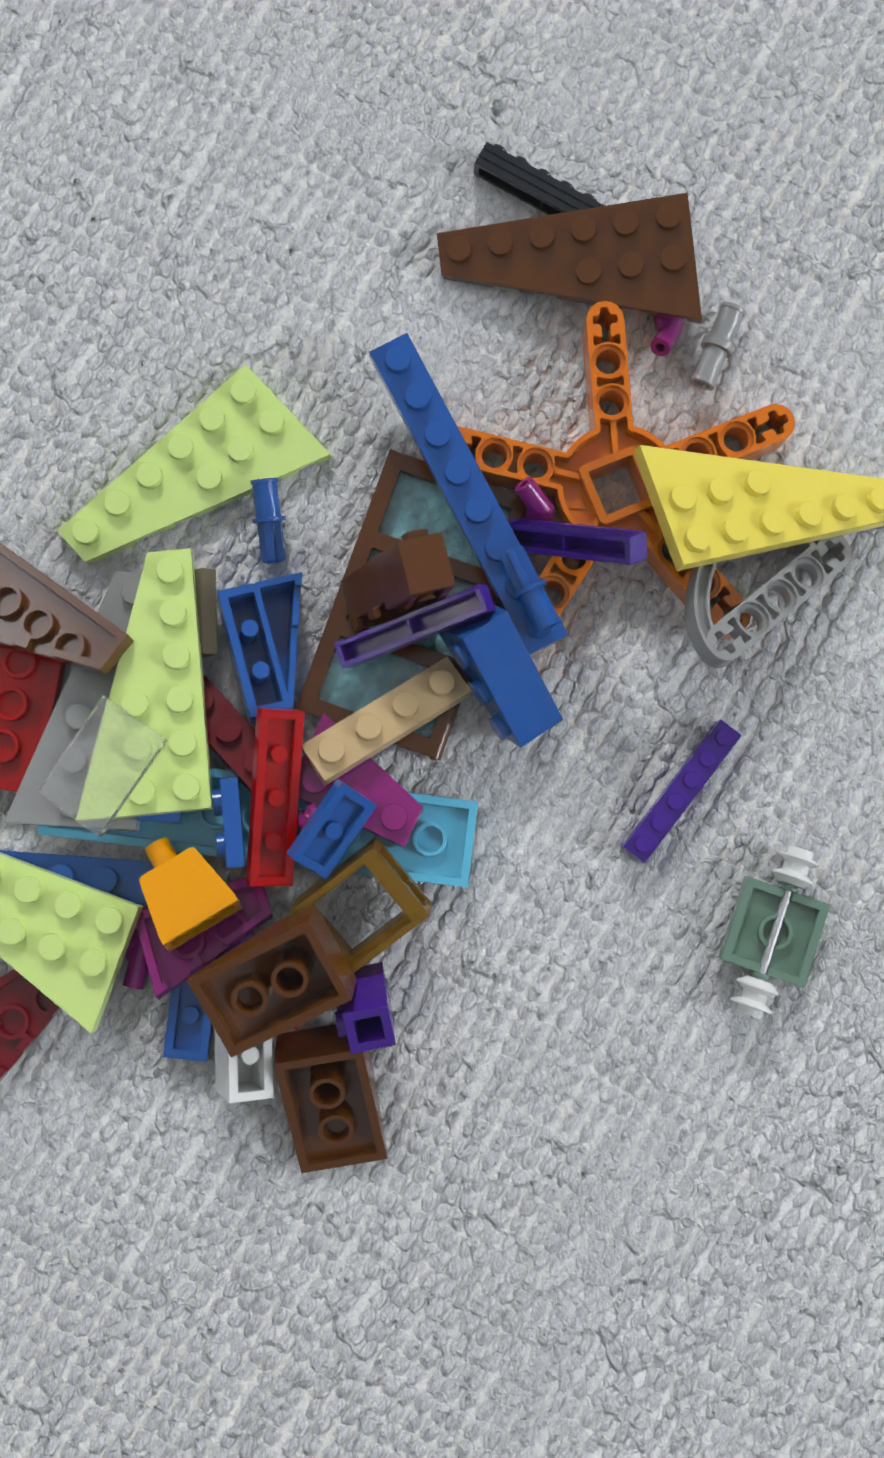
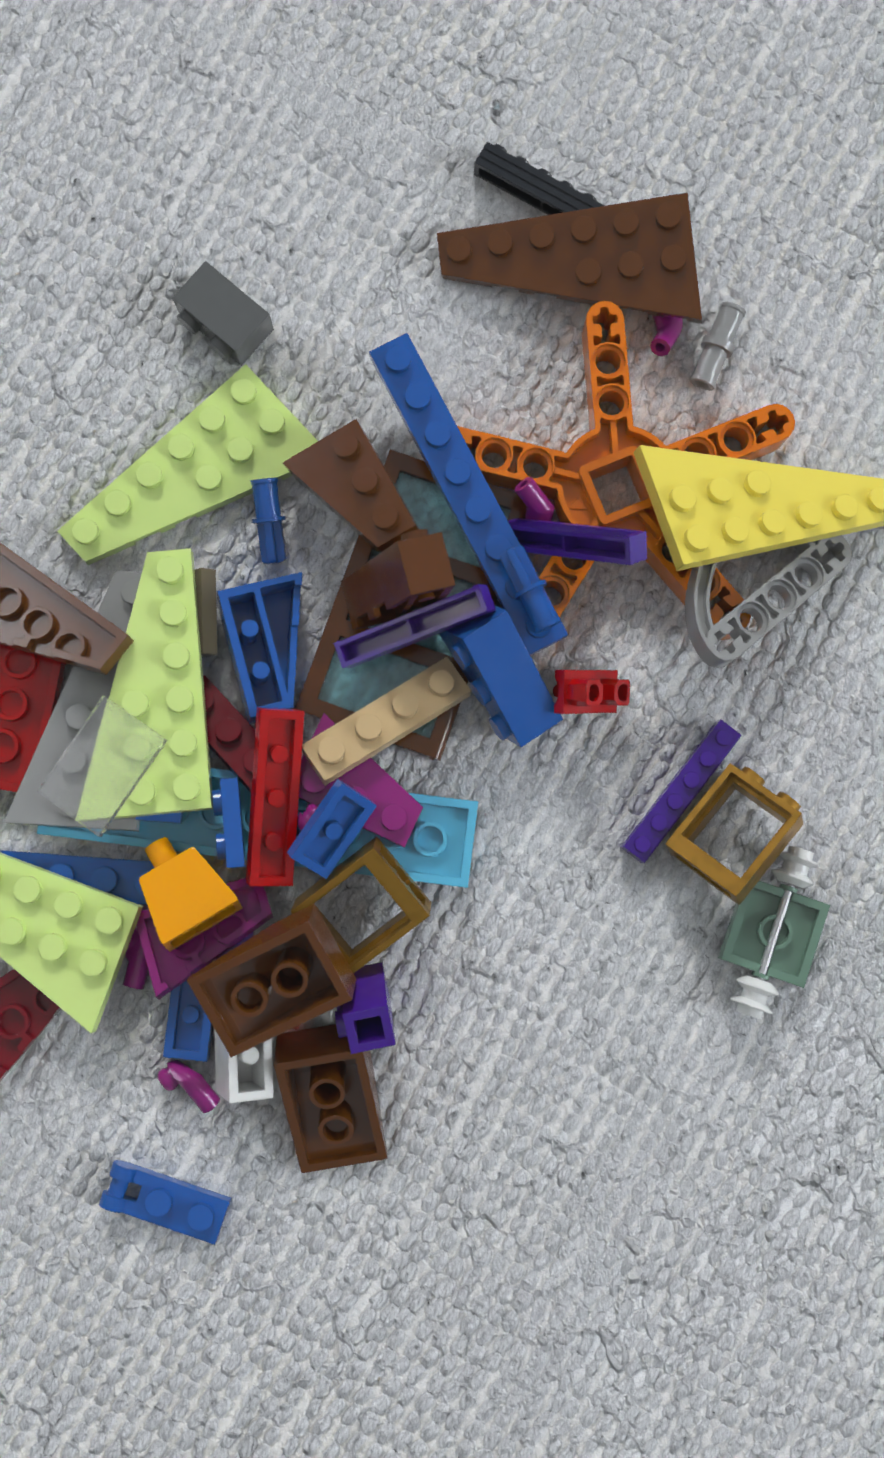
none -> blue plate [99,1160,232,1245]
none -> magenta arm [157,1060,220,1113]
none -> dark grey brick [172,261,274,366]
none -> reddish brown wedge [283,419,419,553]
none -> red hips [553,670,630,714]
none -> pearl gold window [665,763,803,905]

